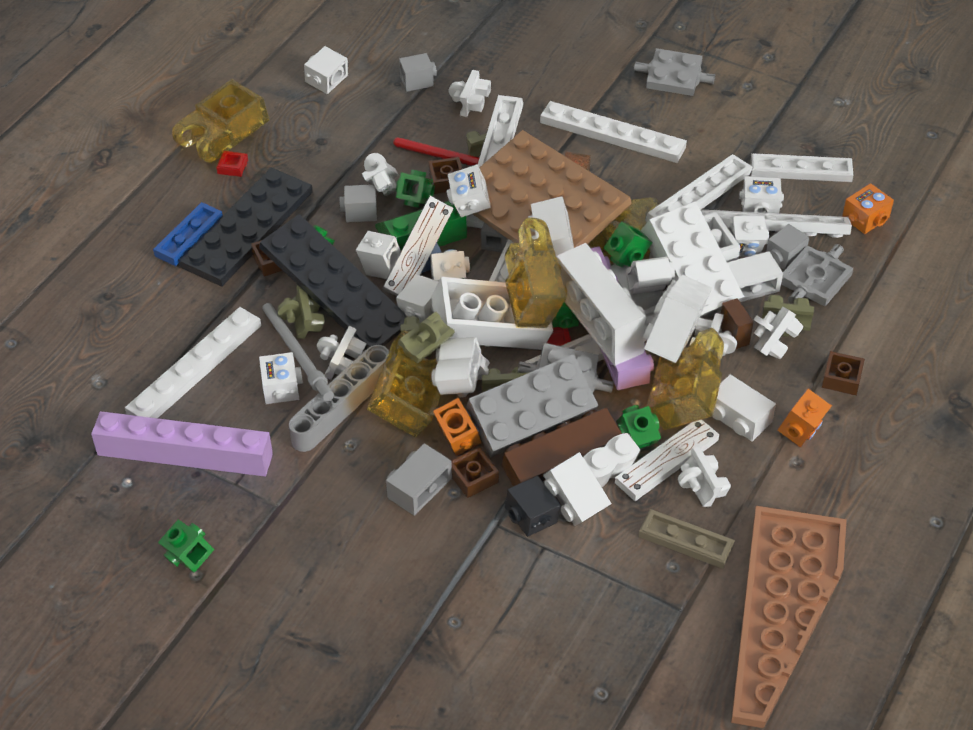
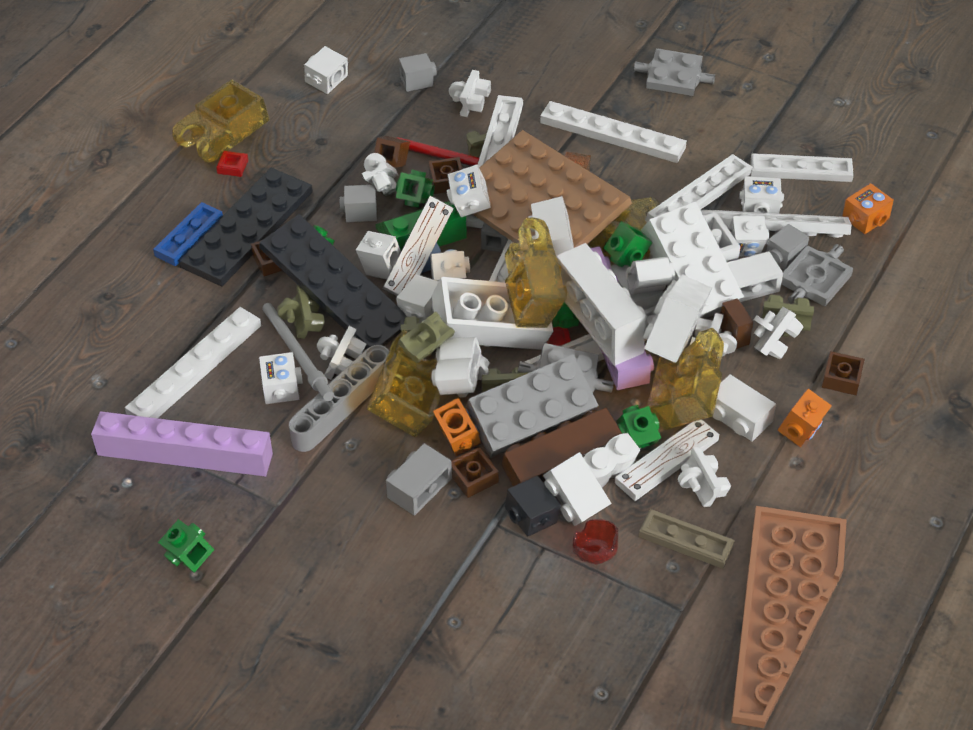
none -> reddish brown brick [374,136,410,168]
none -> clear red hair [572,519,619,565]

